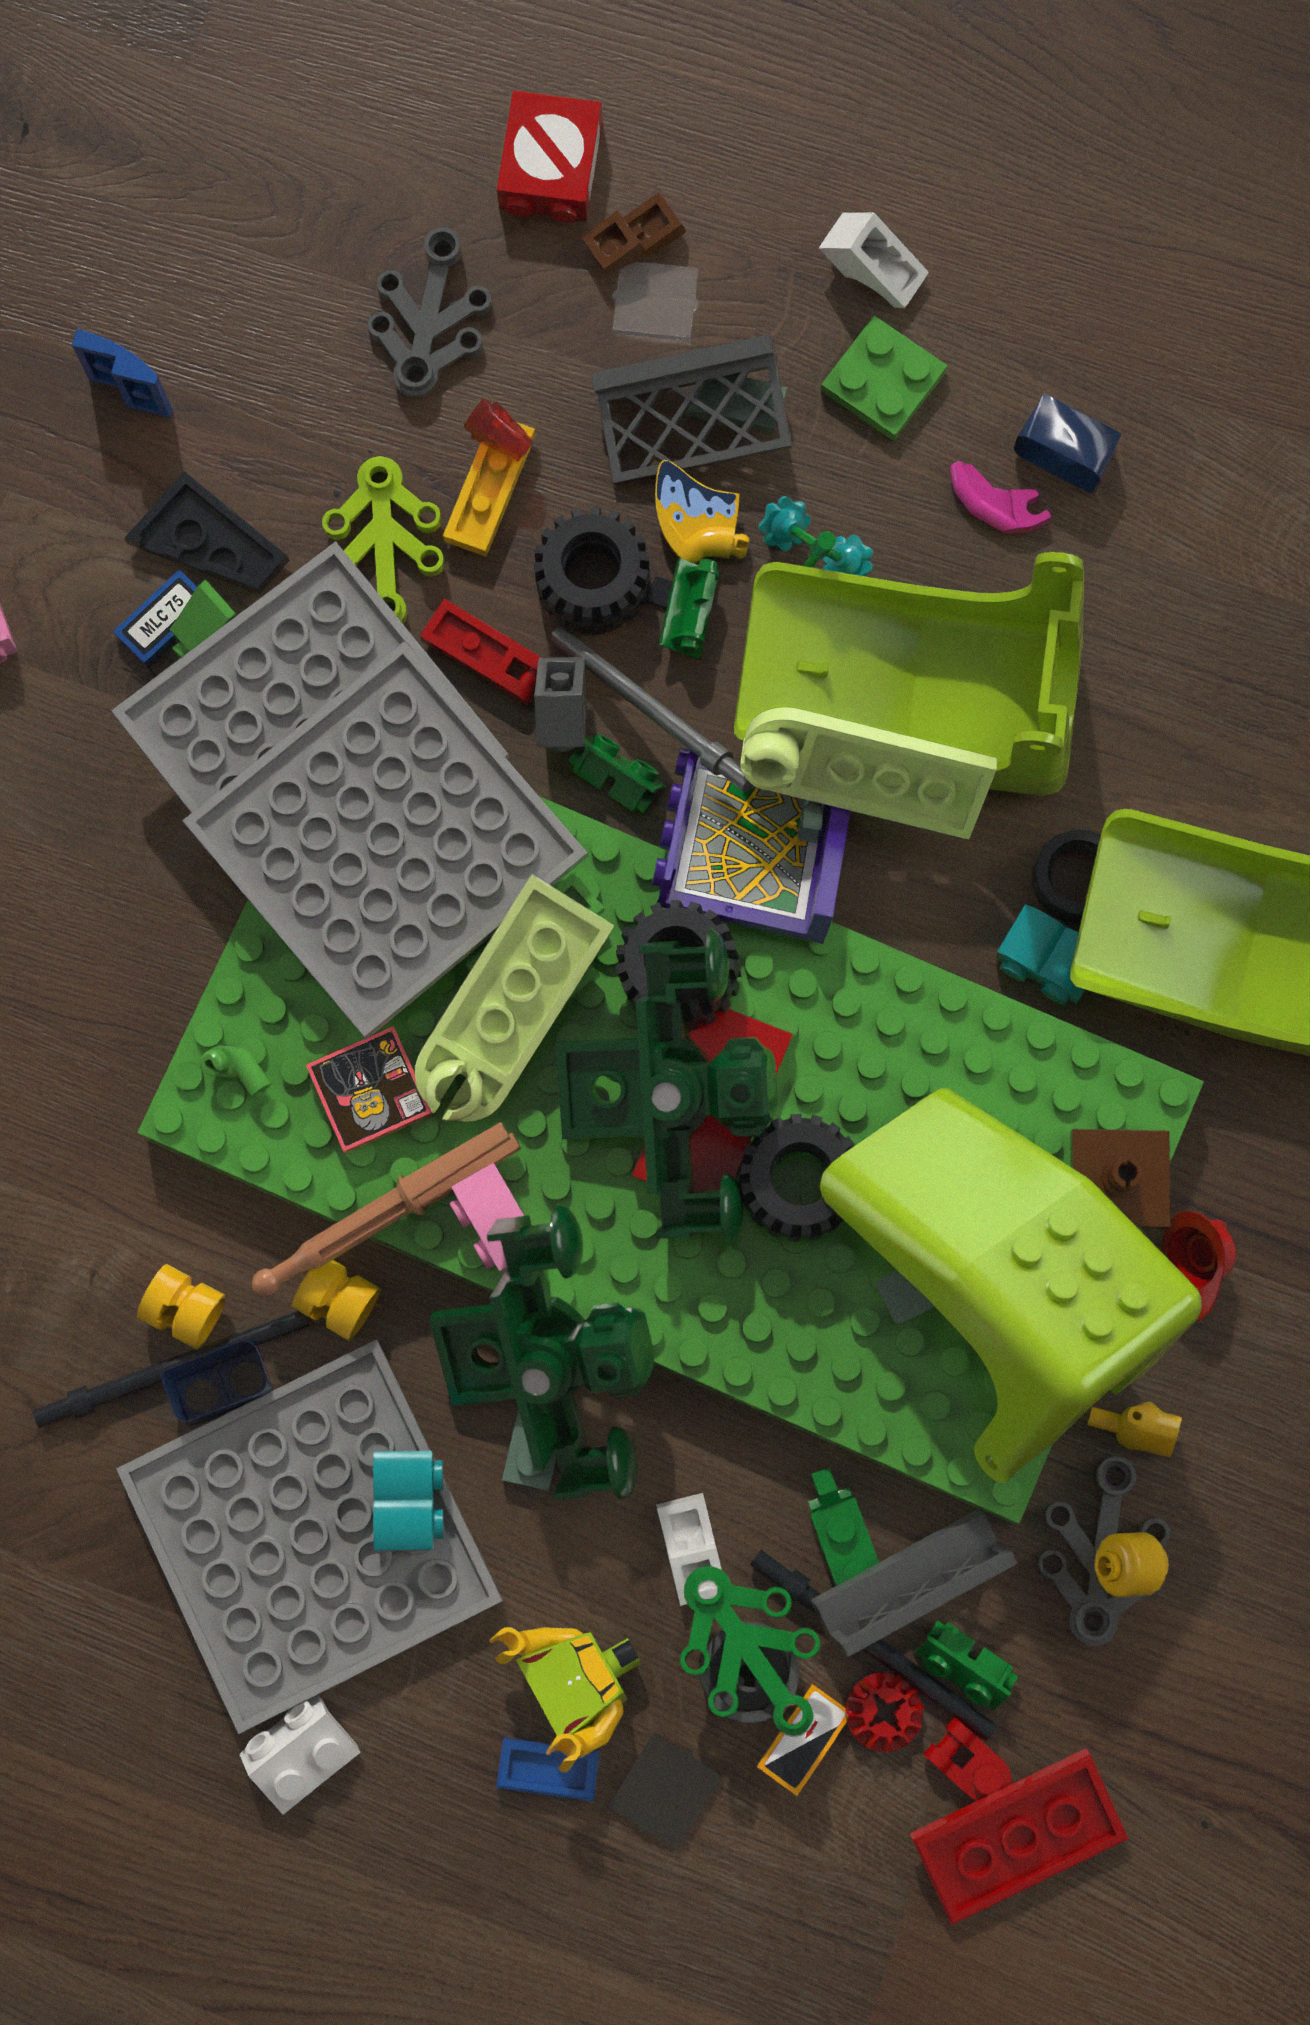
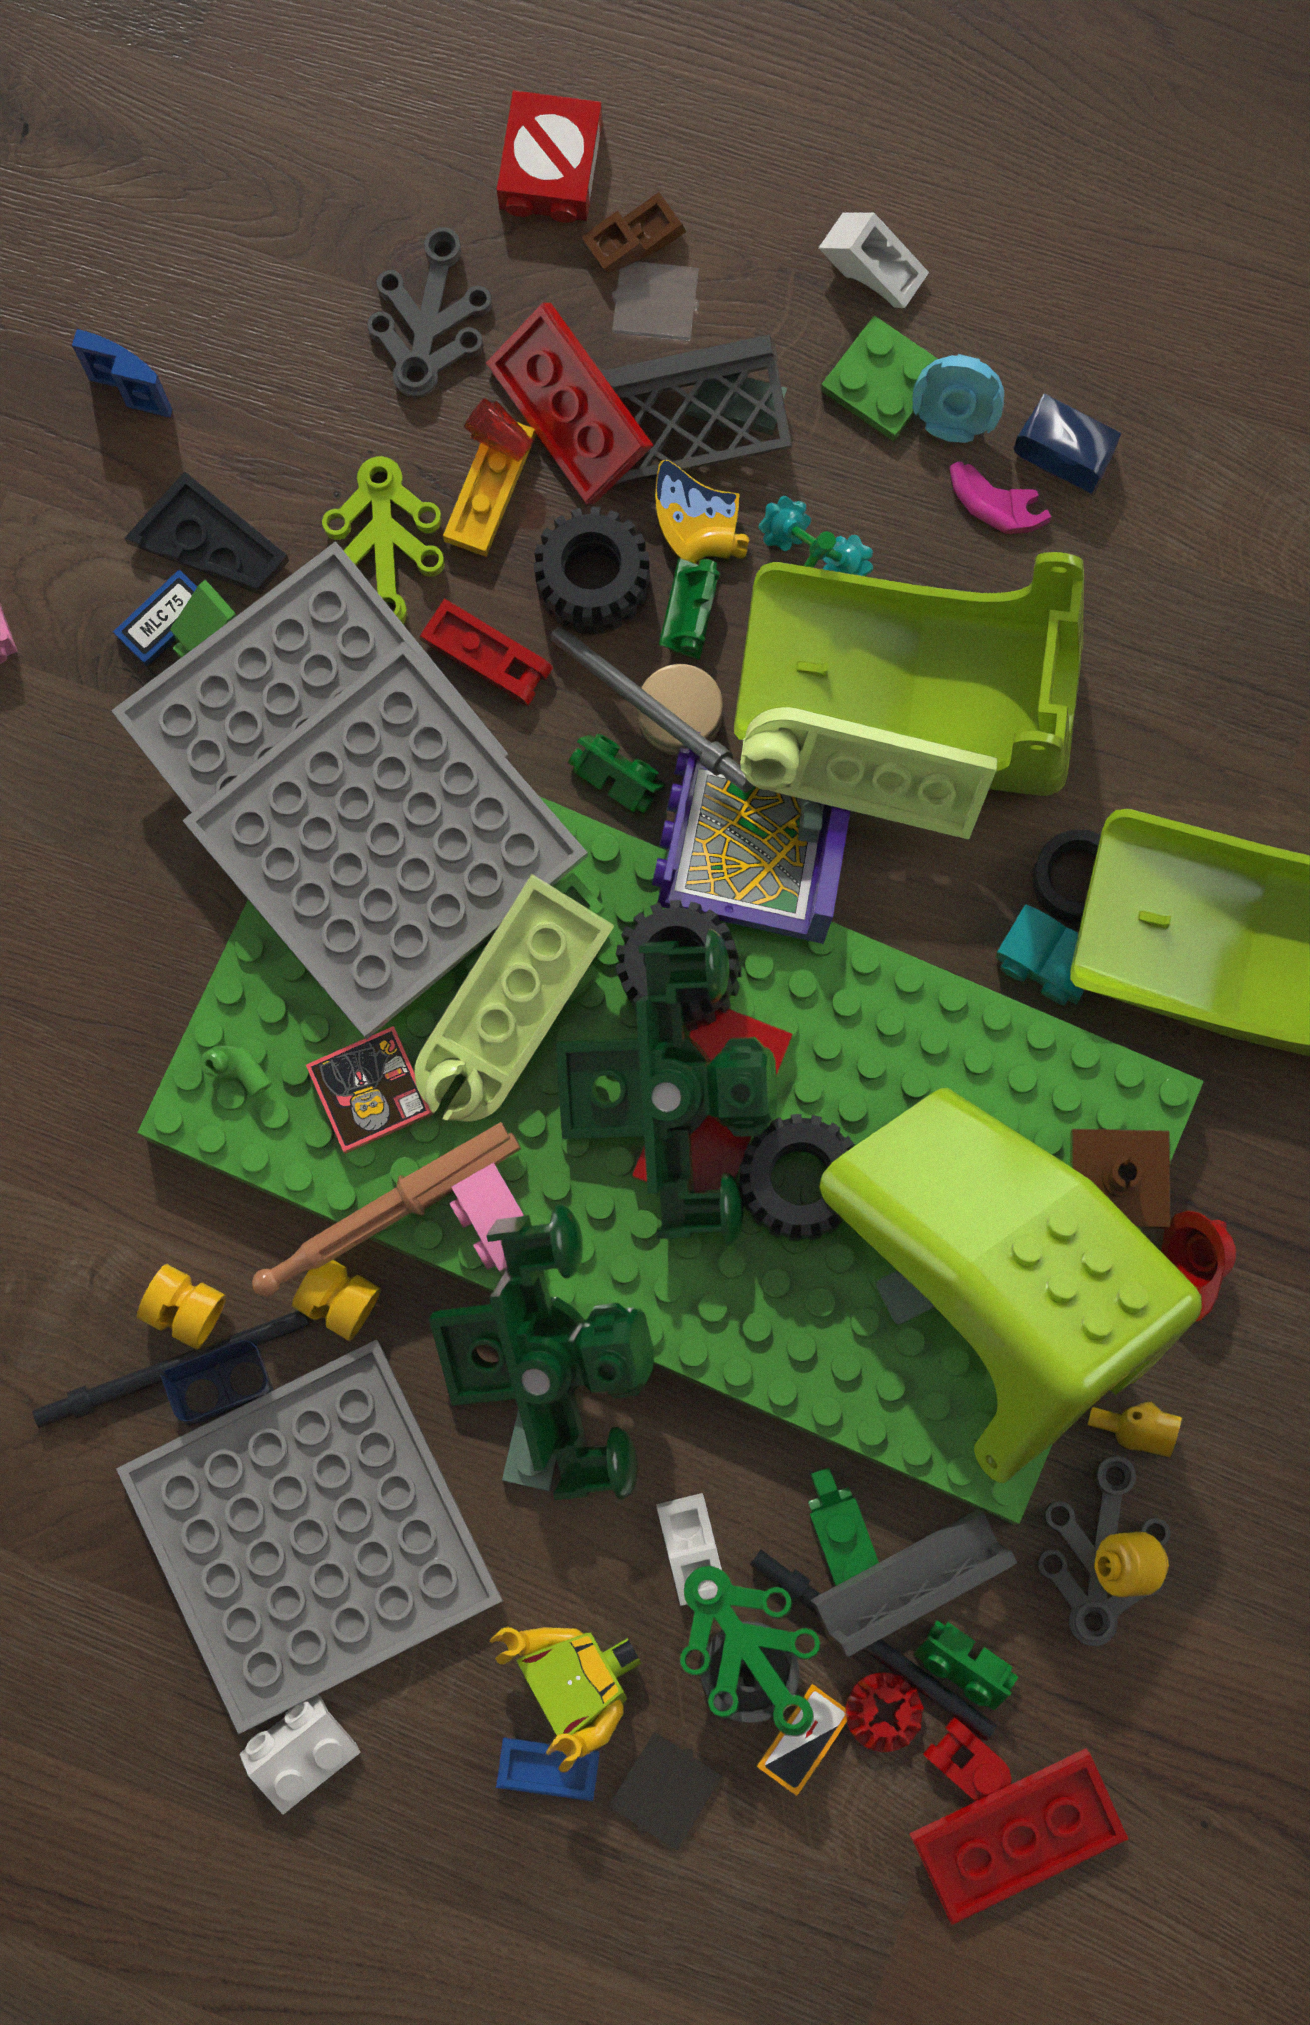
teal brick [373,1451,444,1551] -> none
dark grey brick [534,657,587,752] -> none
black window [646,576,673,609] -> none
none -> red tile [486,303,654,505]
none -> tan head [637,664,723,755]
none -> medium azure tile [912,354,1005,443]

